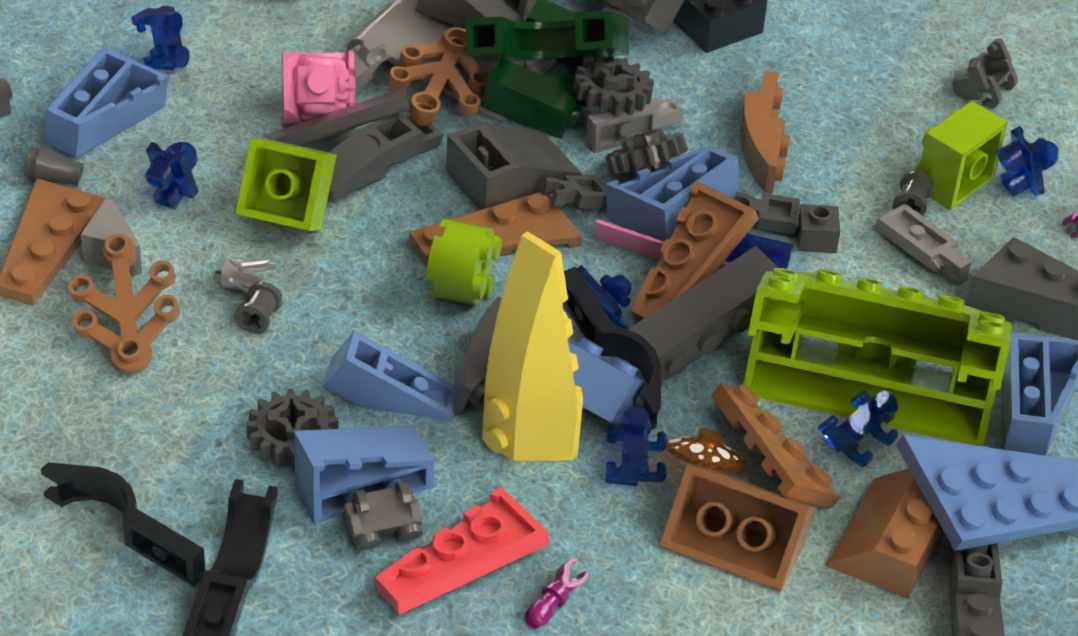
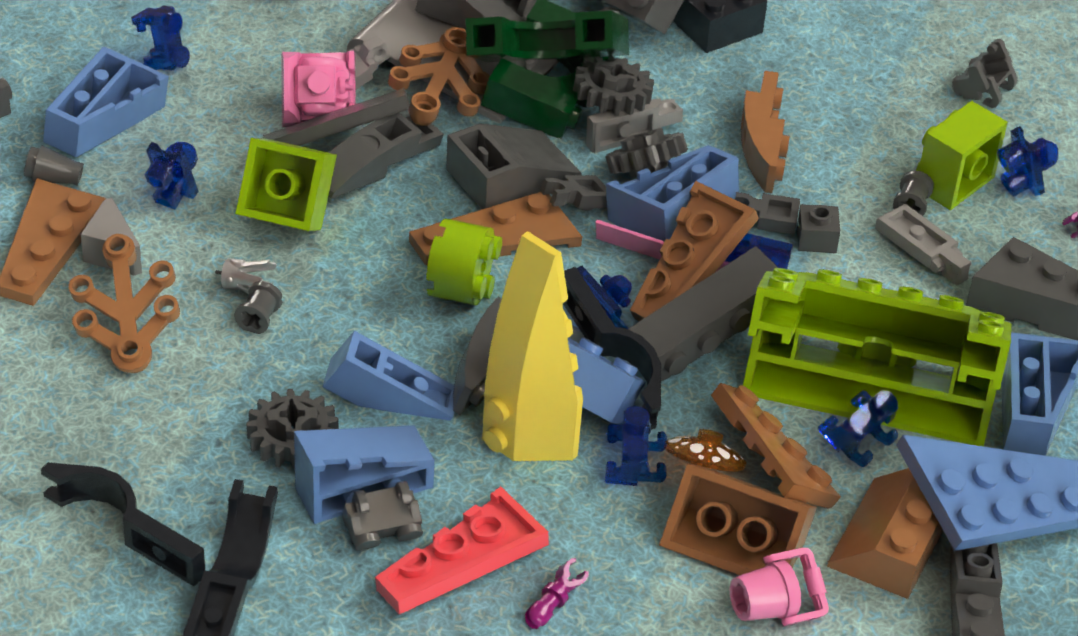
none -> bright pink piece [730,547,829,626]

